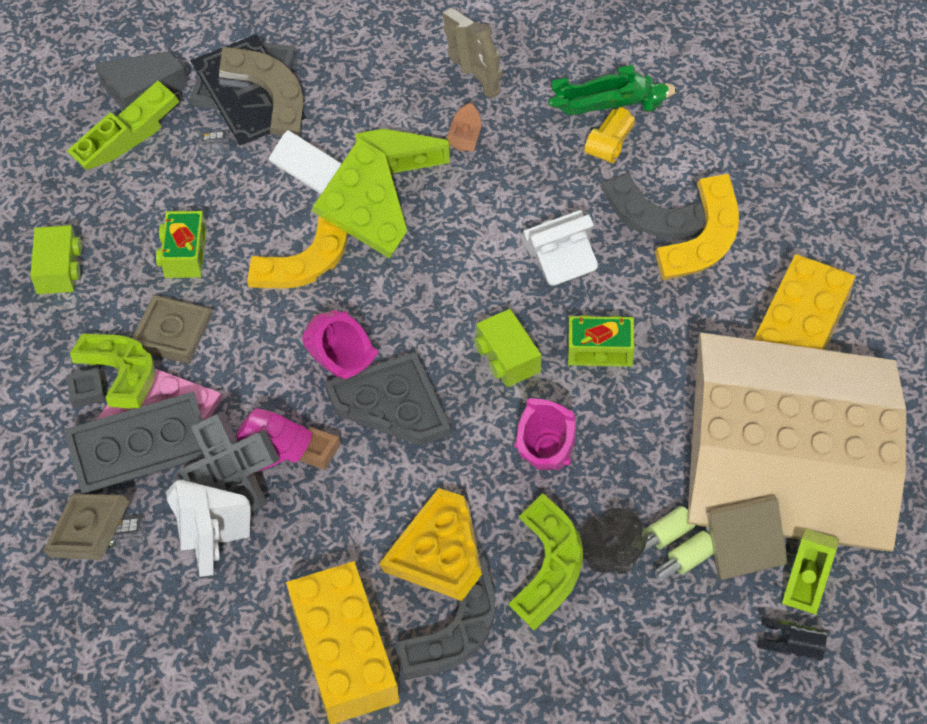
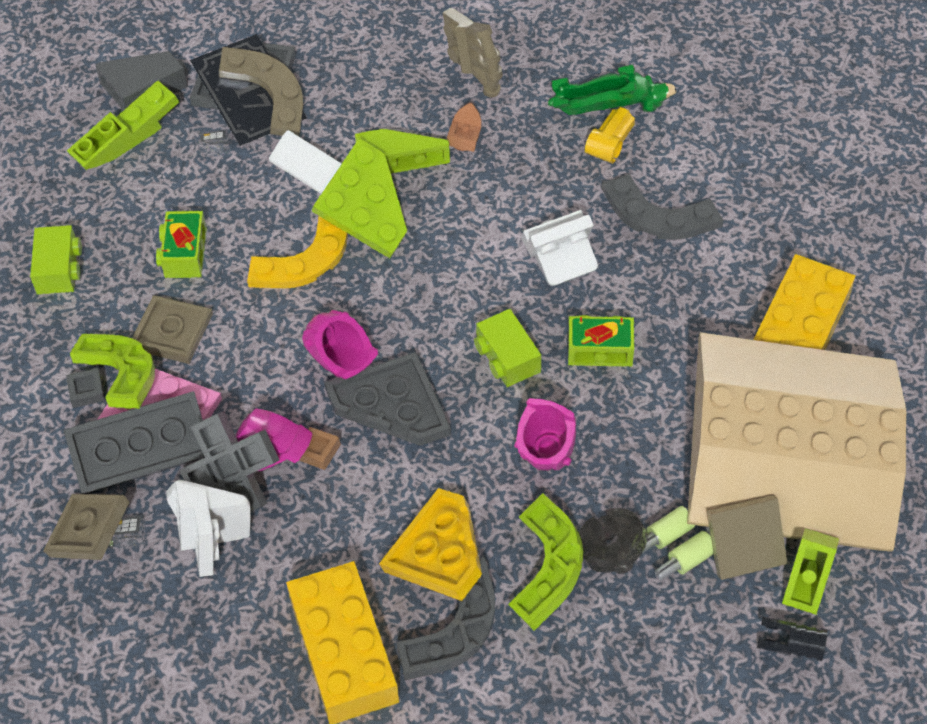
yellow plate [654,174,739,281] -> none

